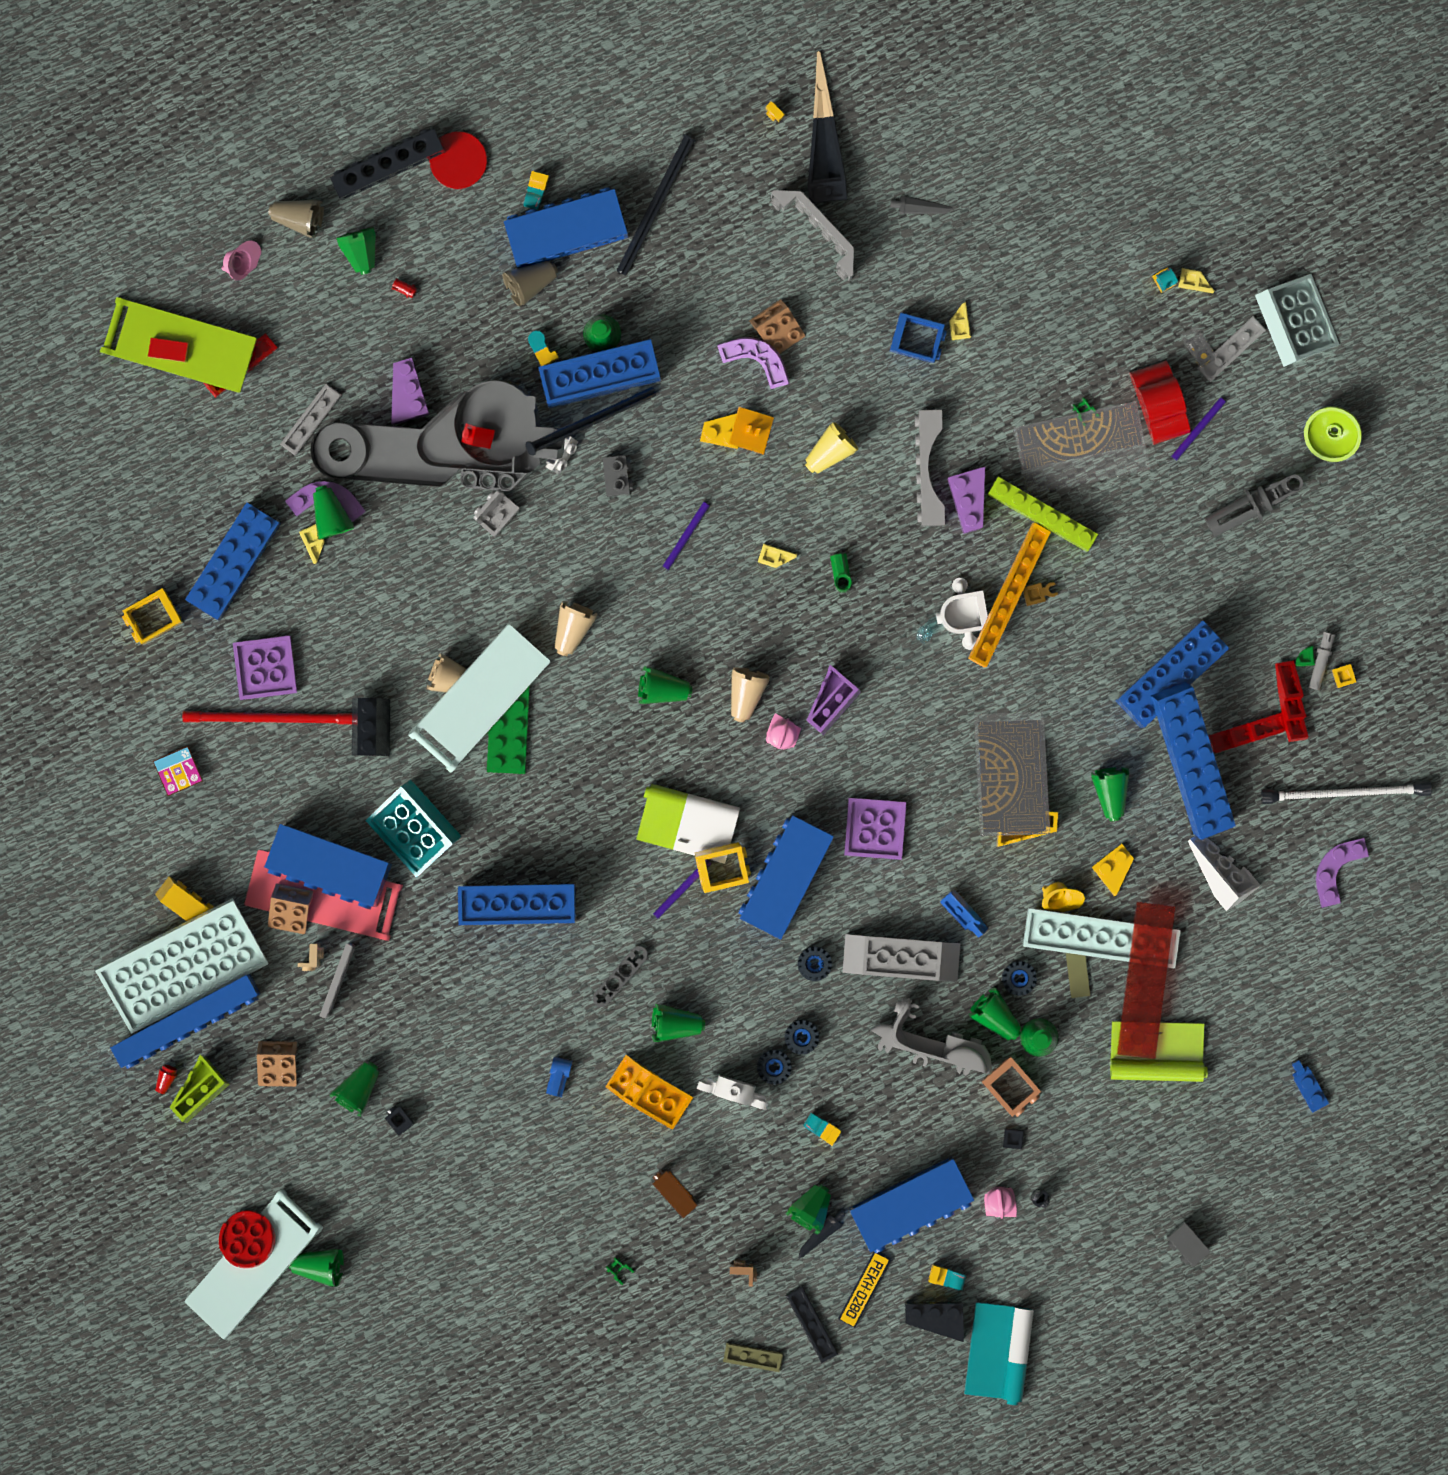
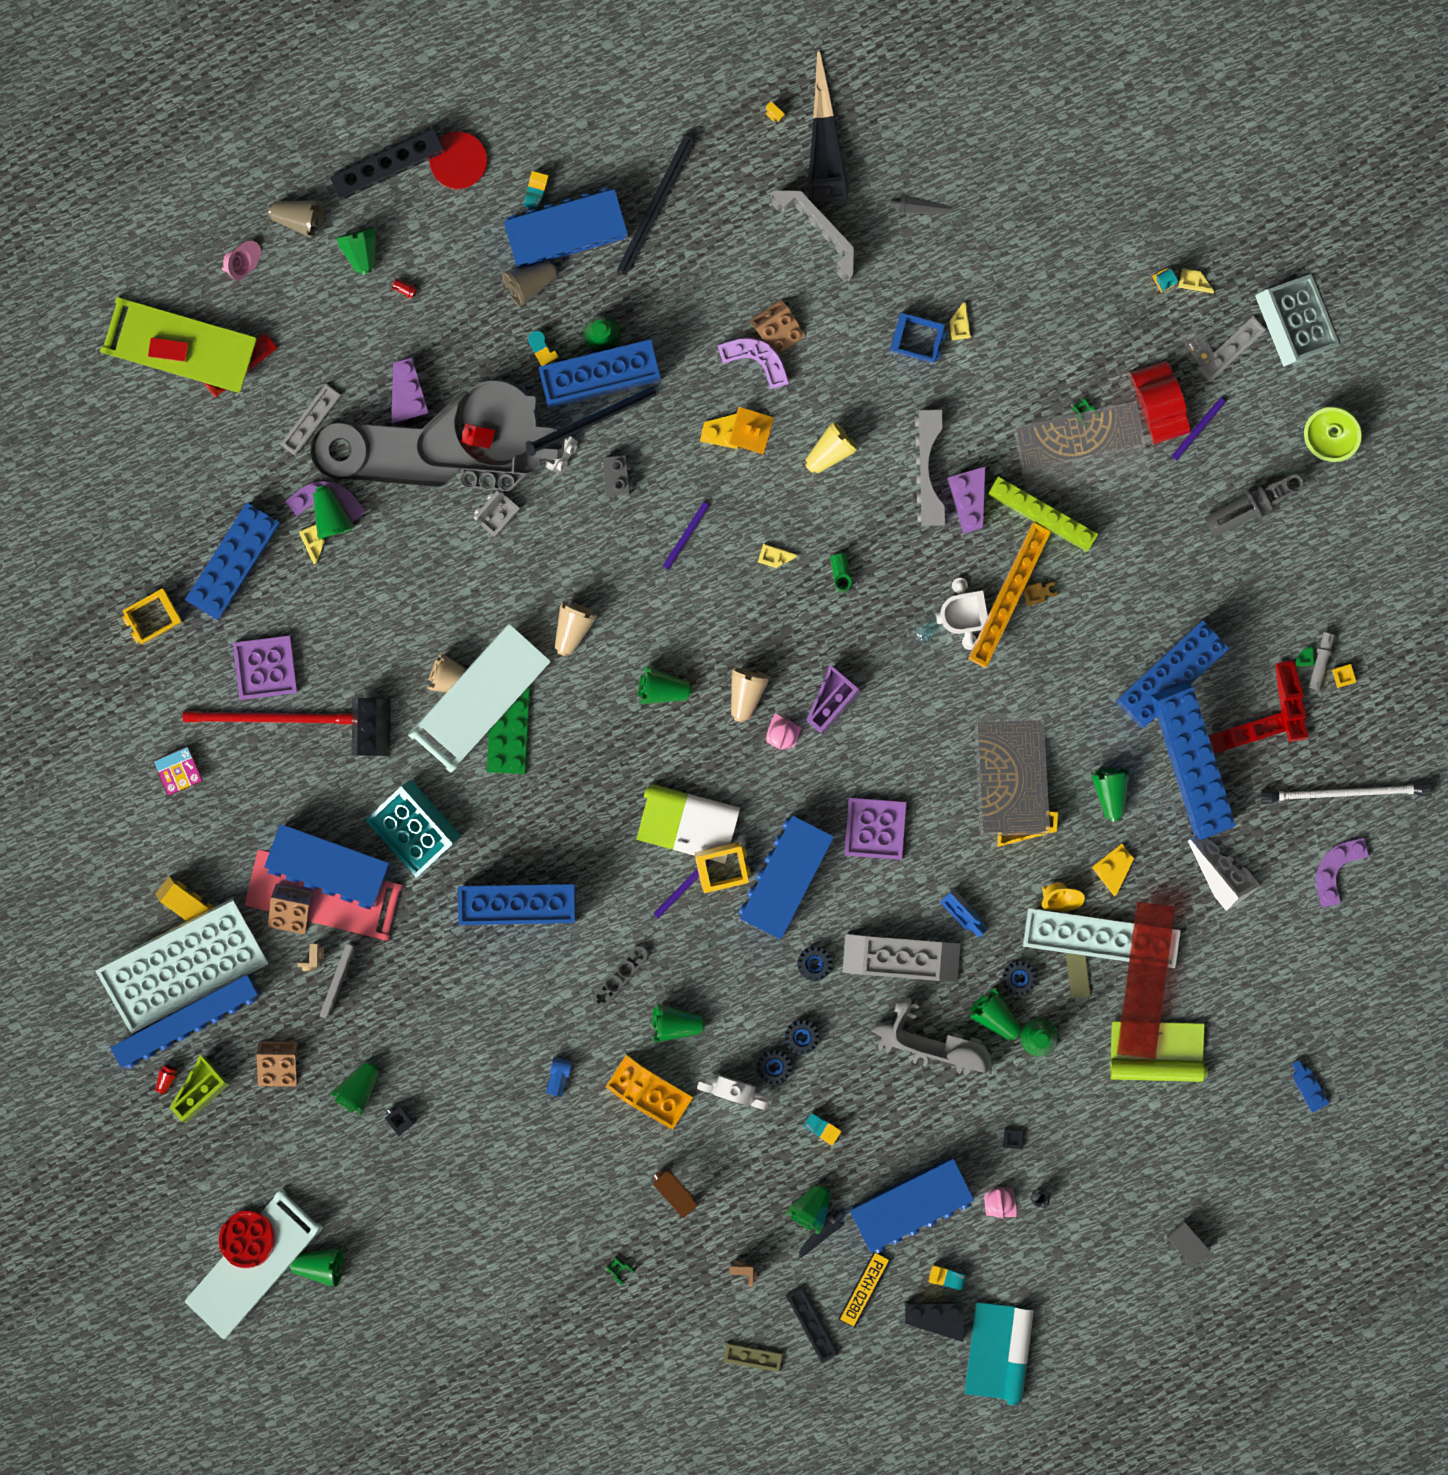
nougat window [981,1056,1041,1117] -> none

